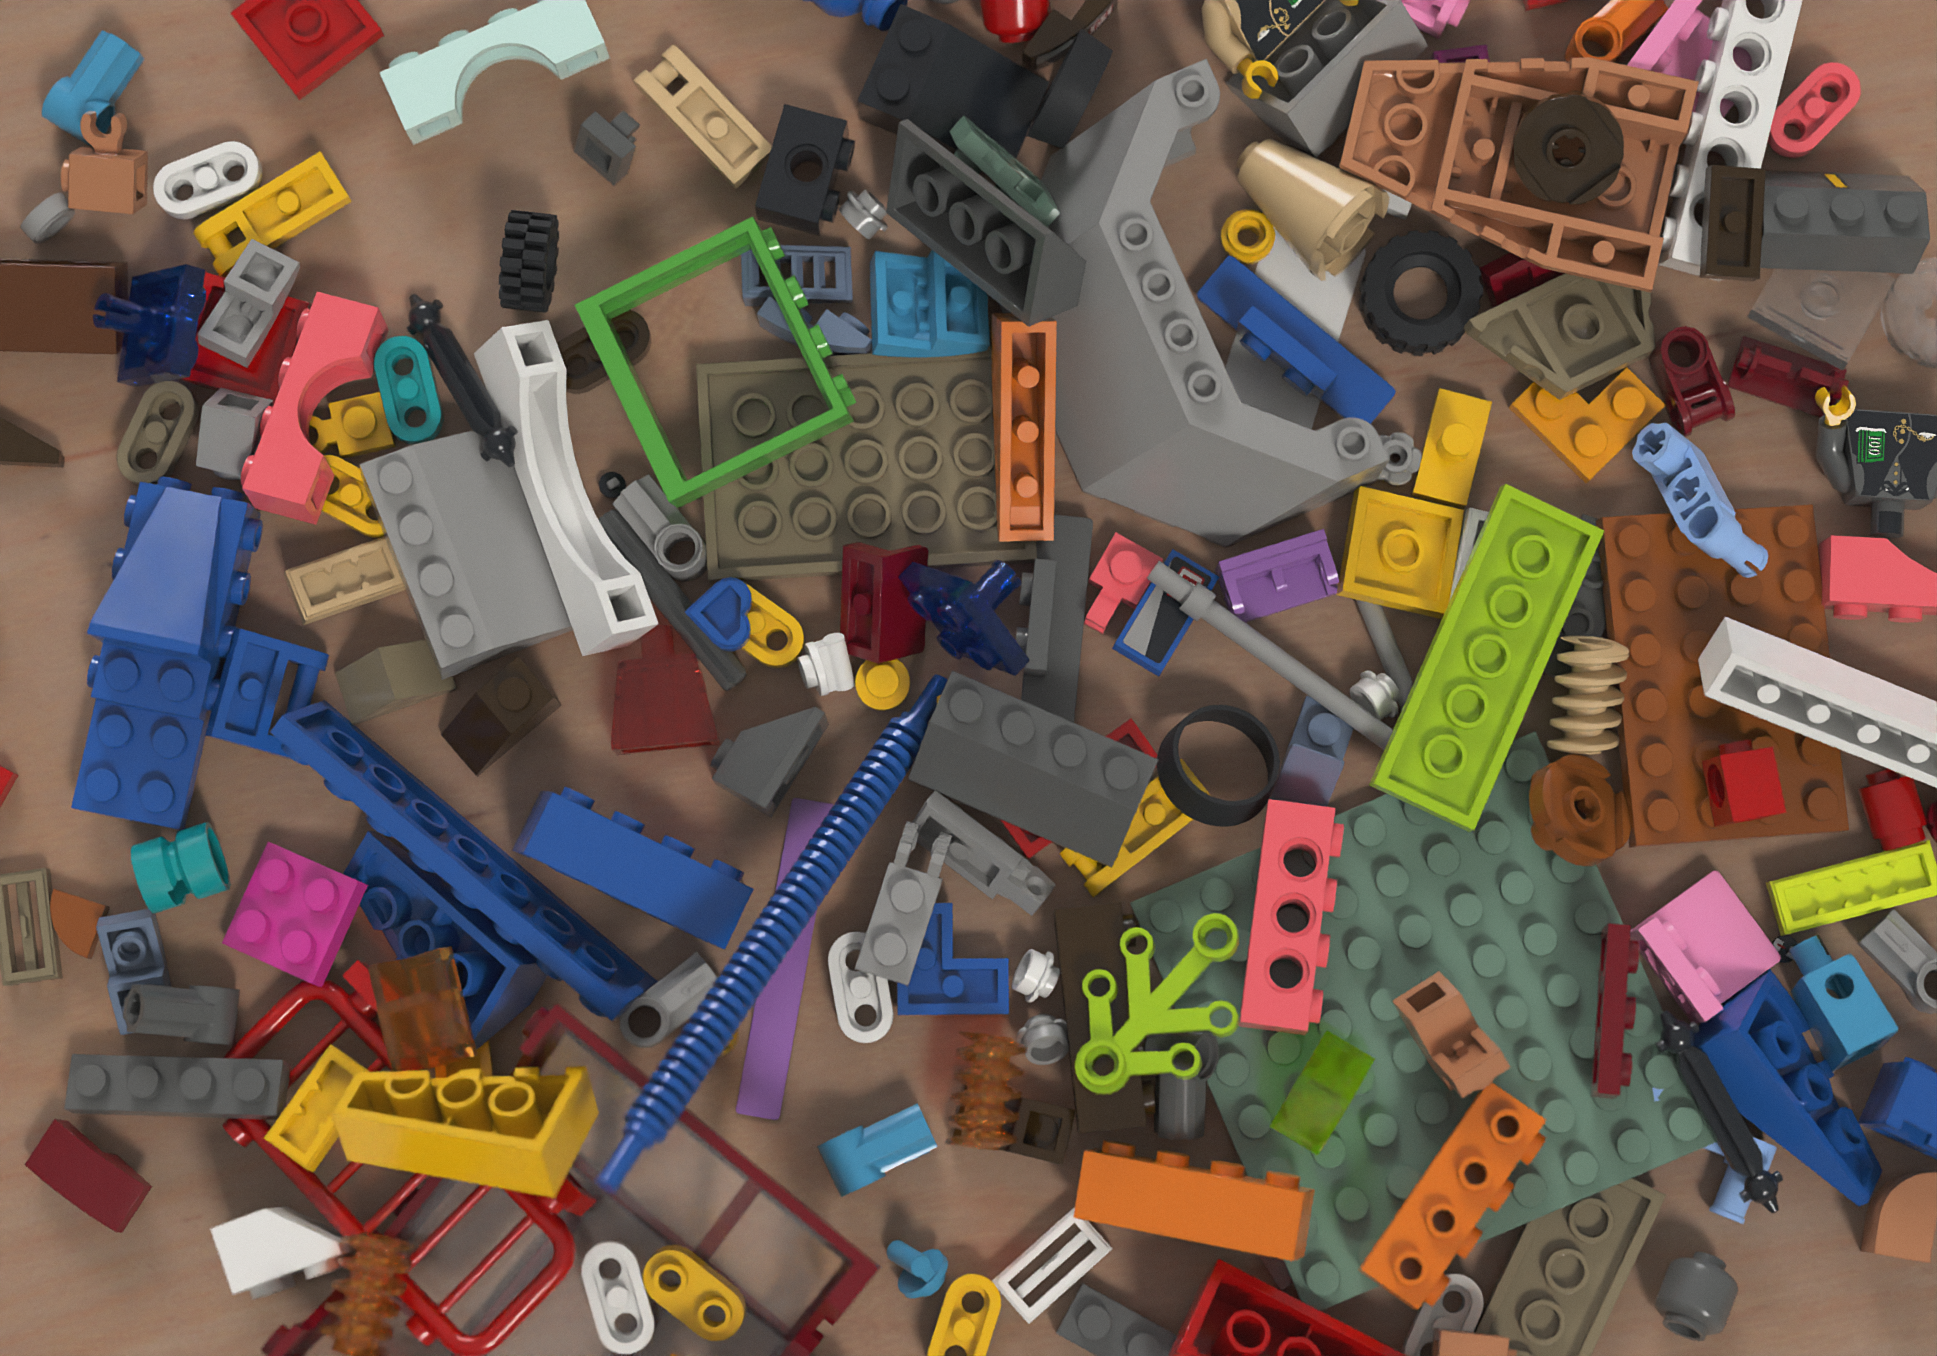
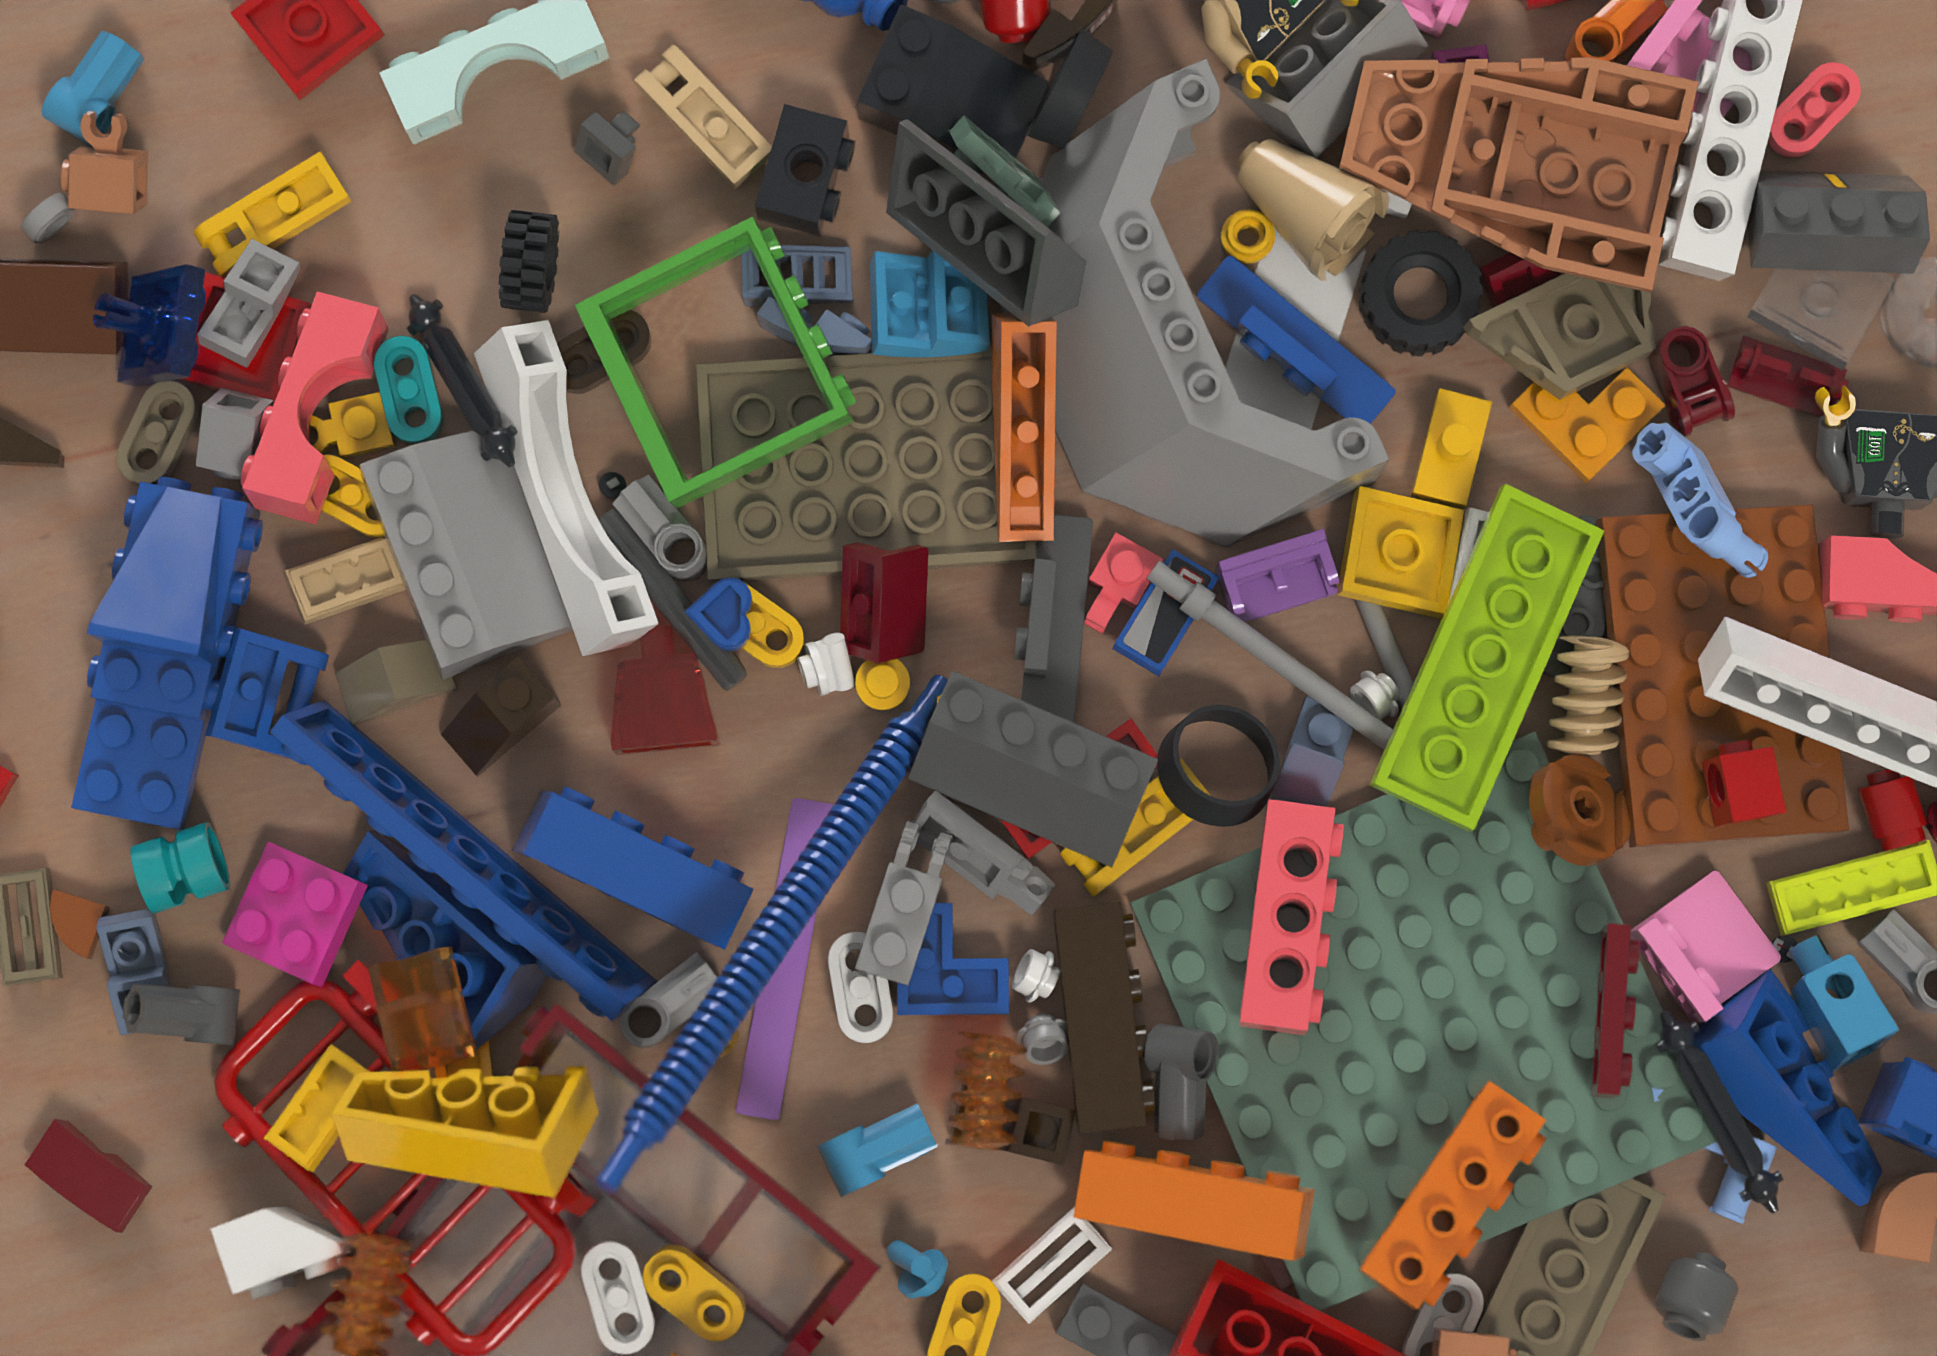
dark grey plate [64,1054,291,1120] -> none
white plate [153,141,263,219] -> none
dark grey slope [710,707,829,818] -> none
light grey plate [839,189,888,239] -> none
clear blue plate [898,560,1030,676] -> none
lime plant [1075,913,1239,1094] -> none
clear neon green slope [1269,1030,1375,1156] -> none
light grey plate [1378,432,1422,485] -> none
nougat brick [1392,971,1511,1098] -> none
dark brown plate [1513,91,1624,205] -> none
dark brown plate [1699,165,1766,281] -> none

